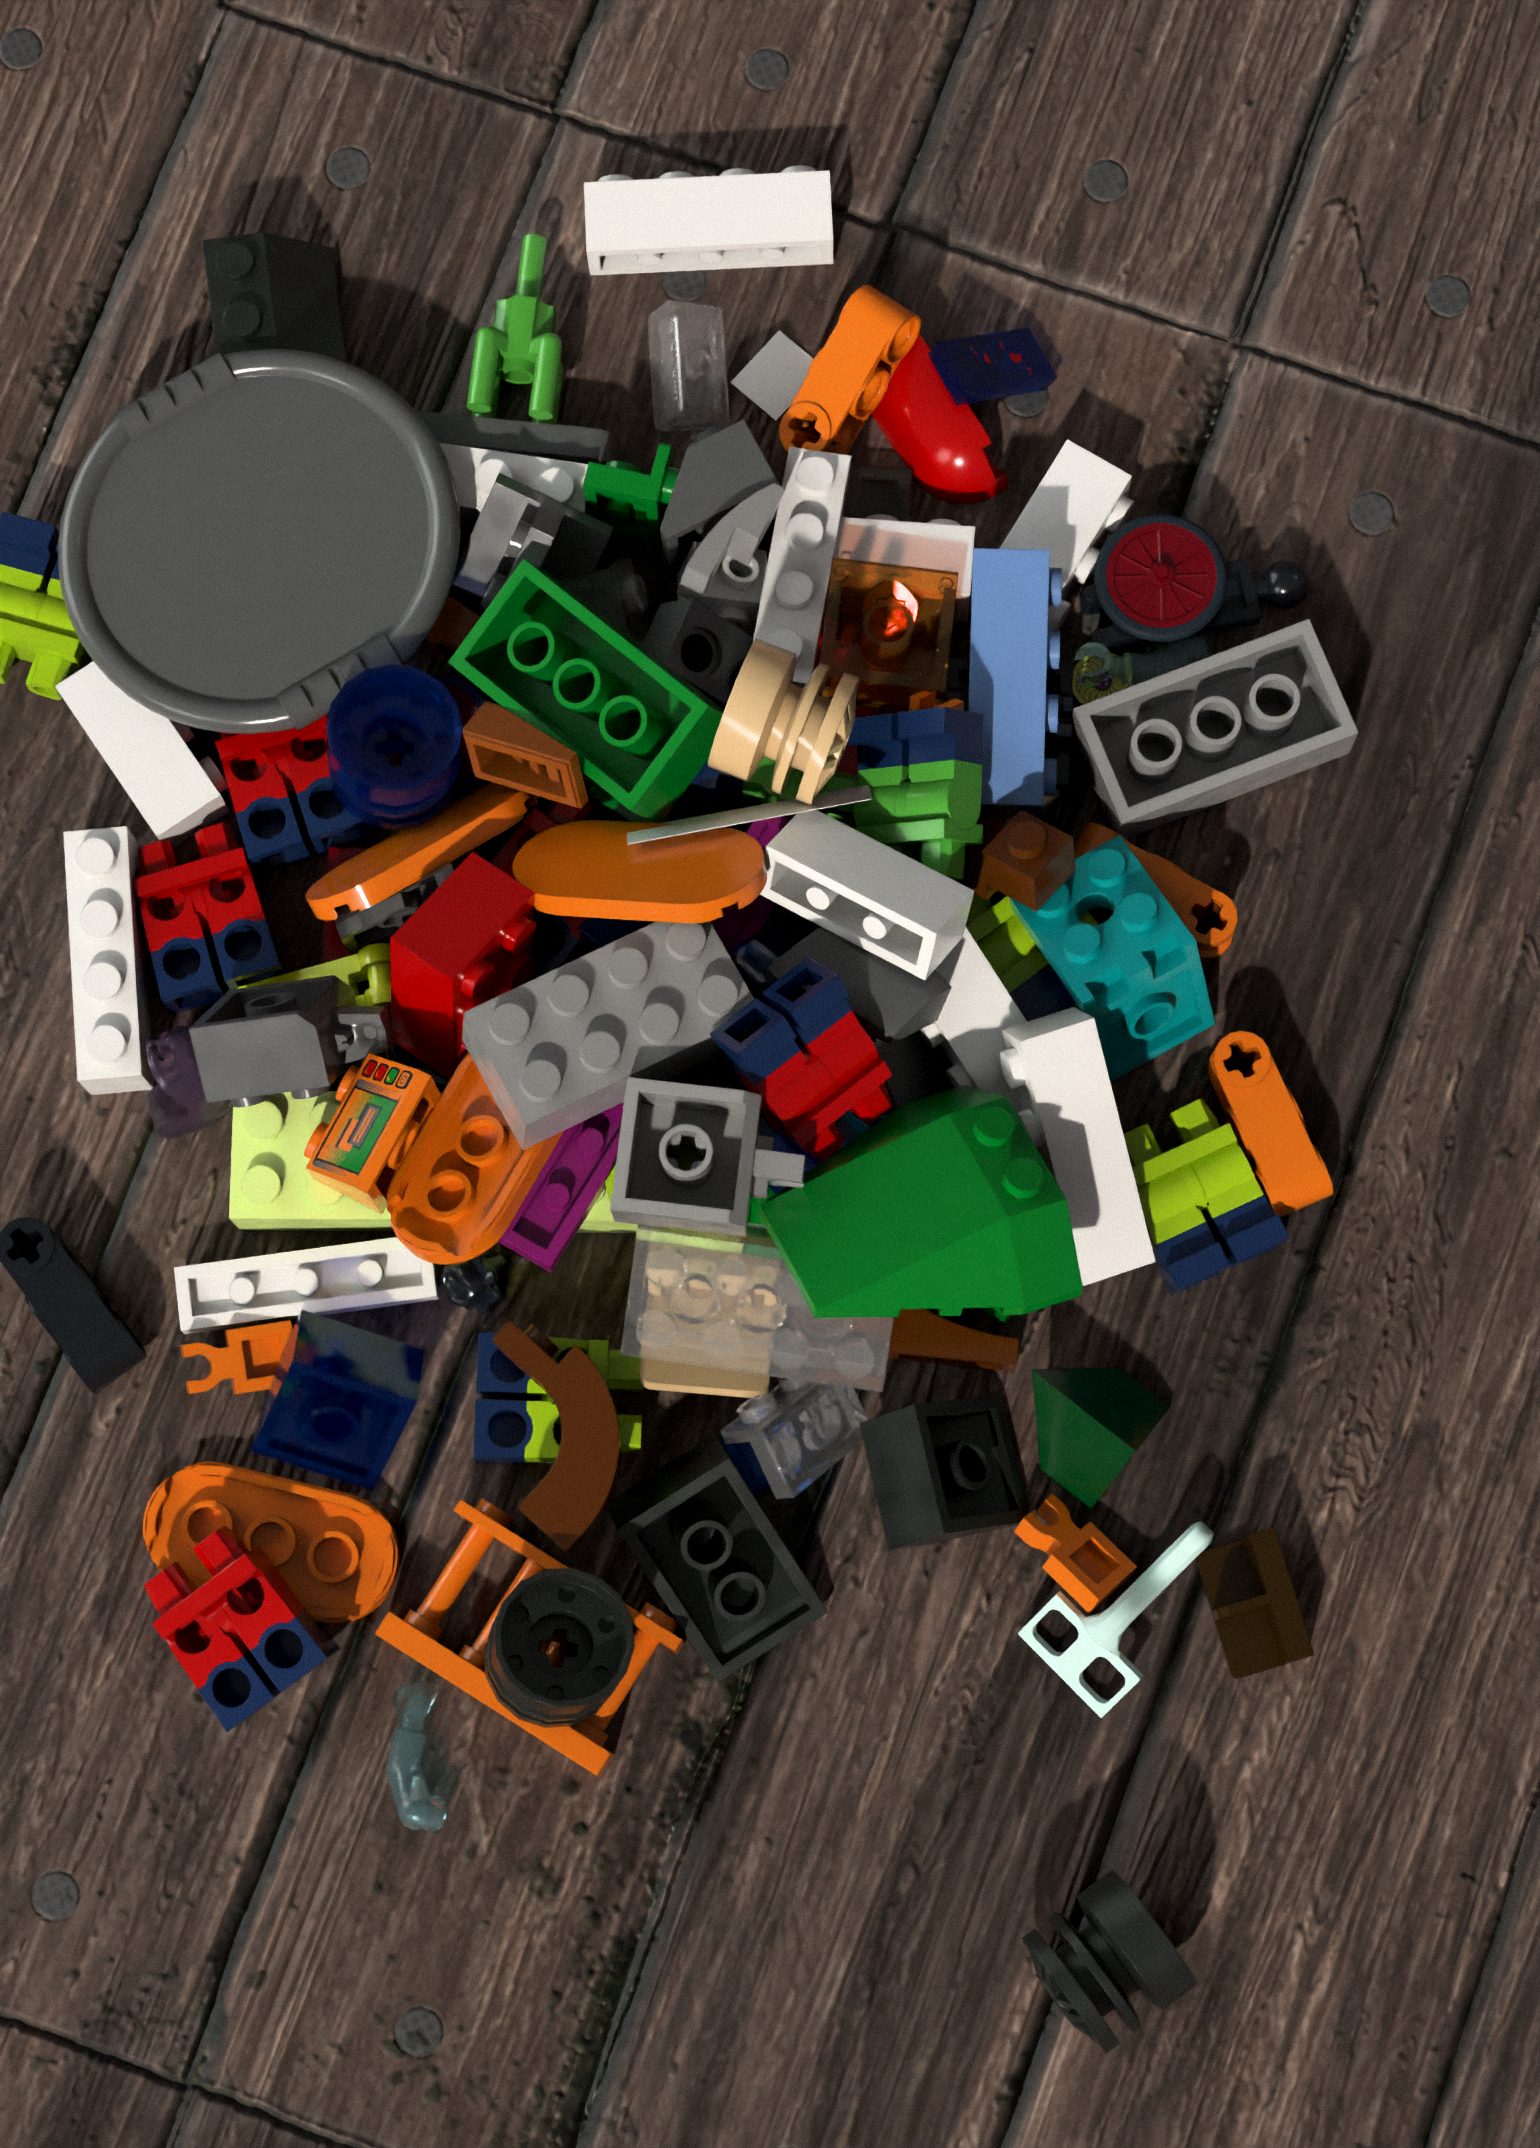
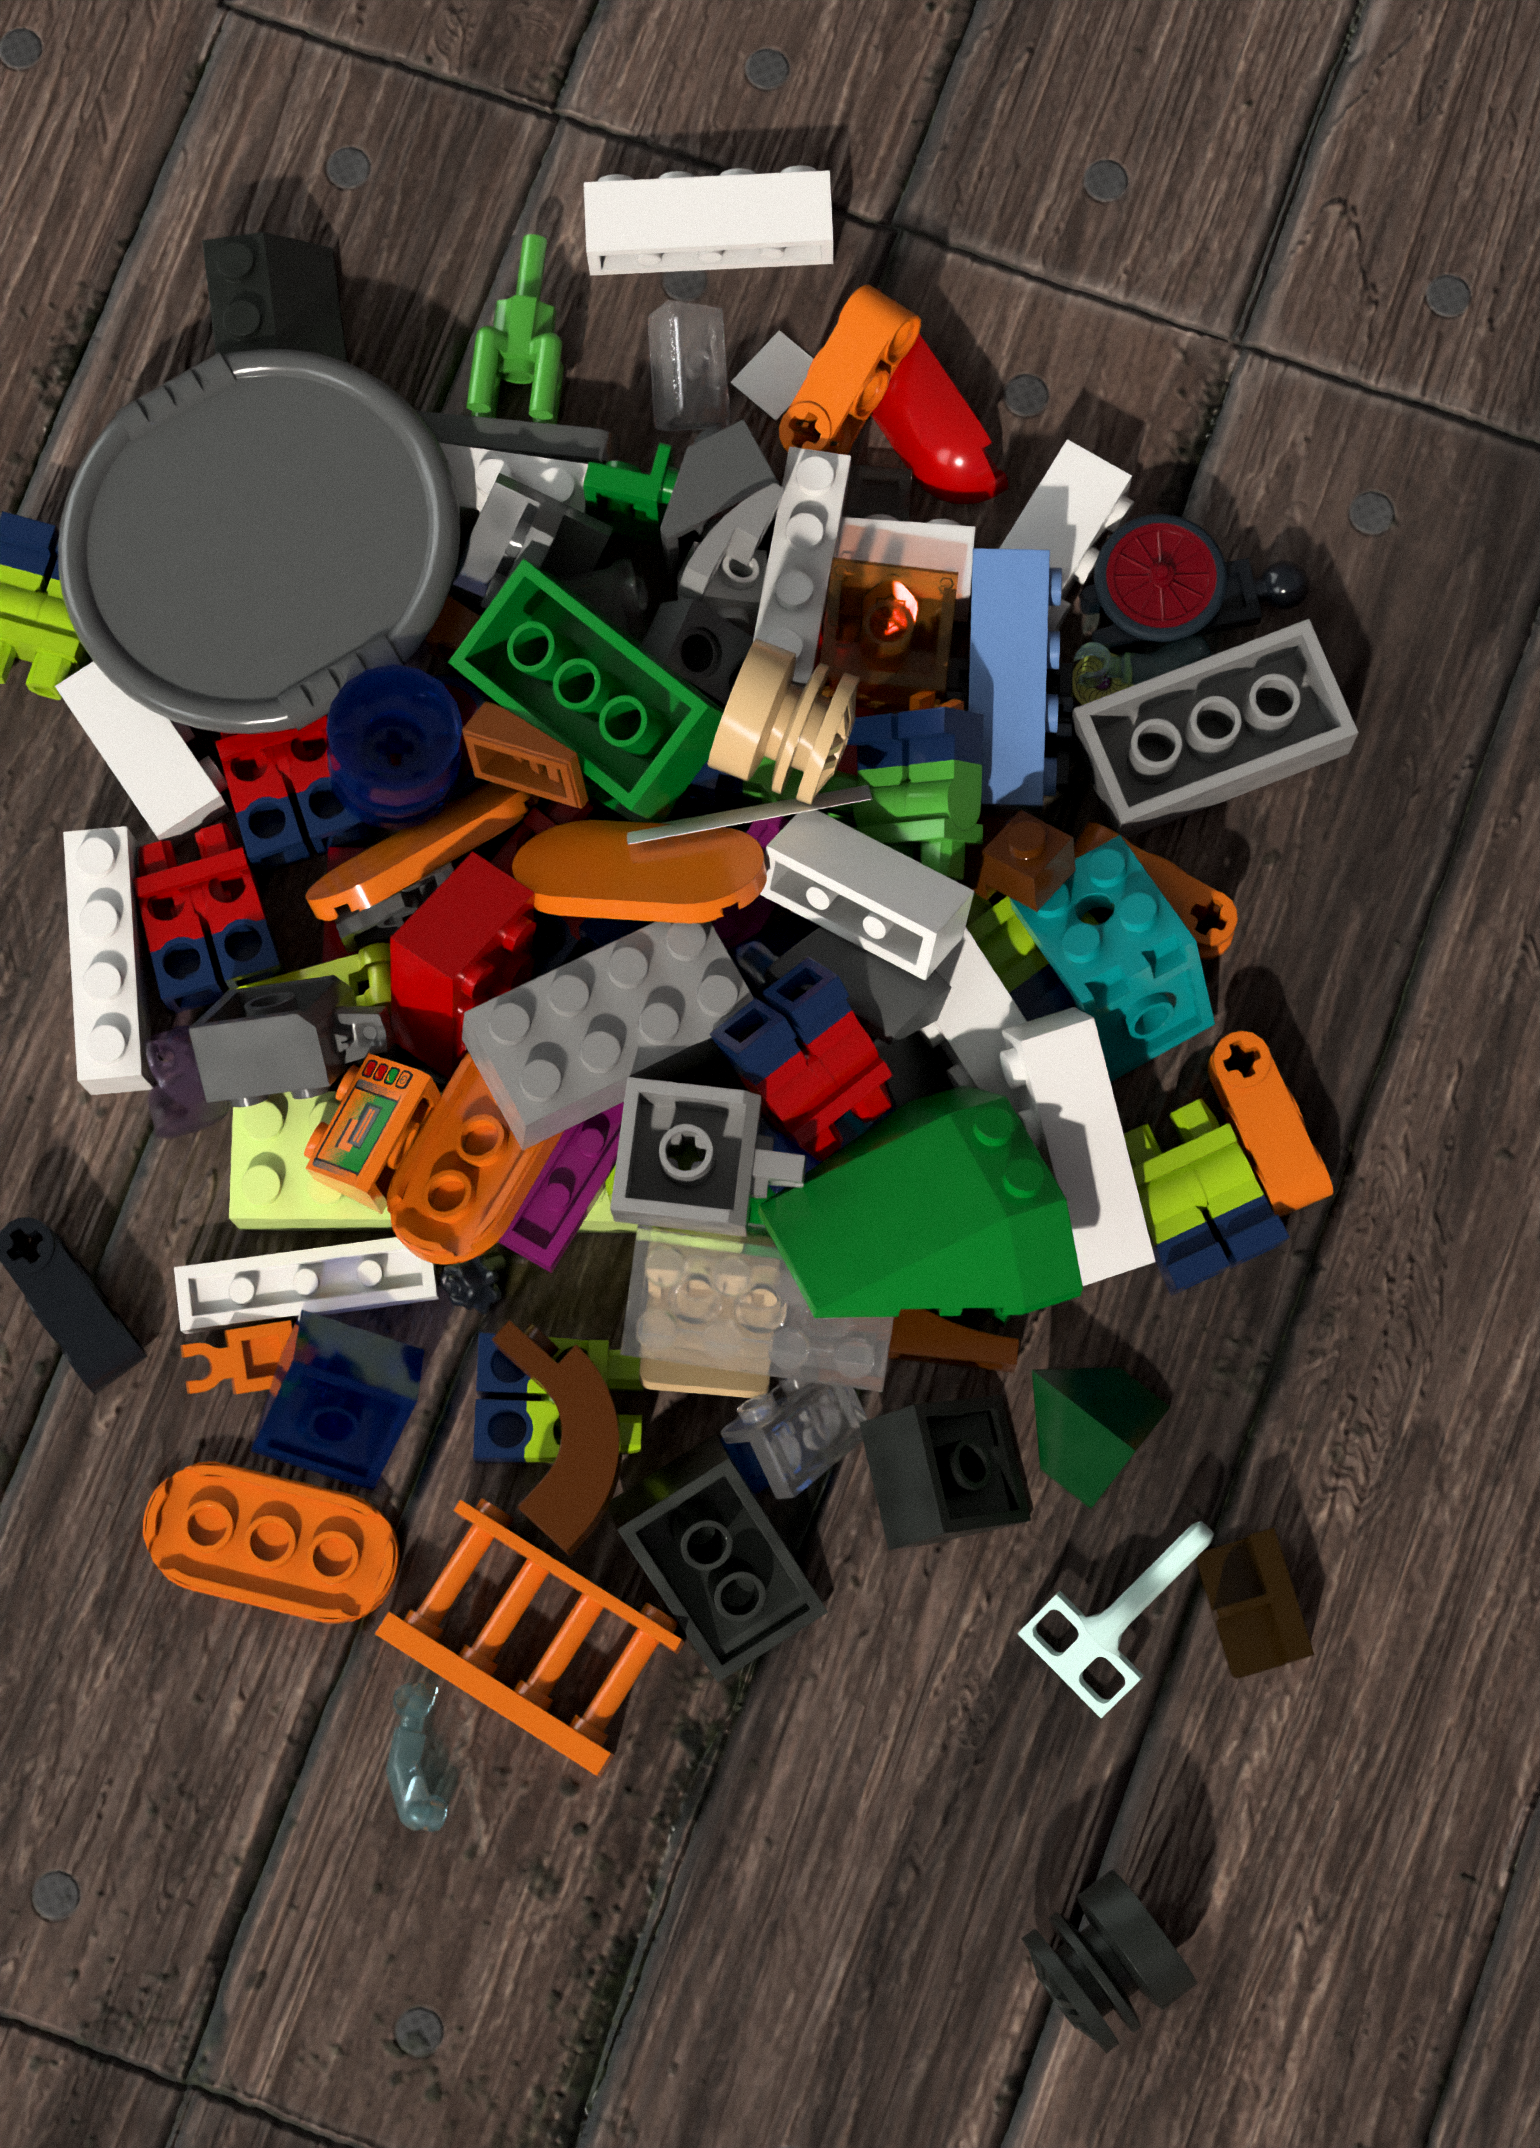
red hips [144,1526,341,1732] -> none
pearl dark grey wheel [484,1568,635,1728] -> none
clear blue tile [928,327,1058,405] -> none
orange plate [1014,1494,1137,1613] -> none

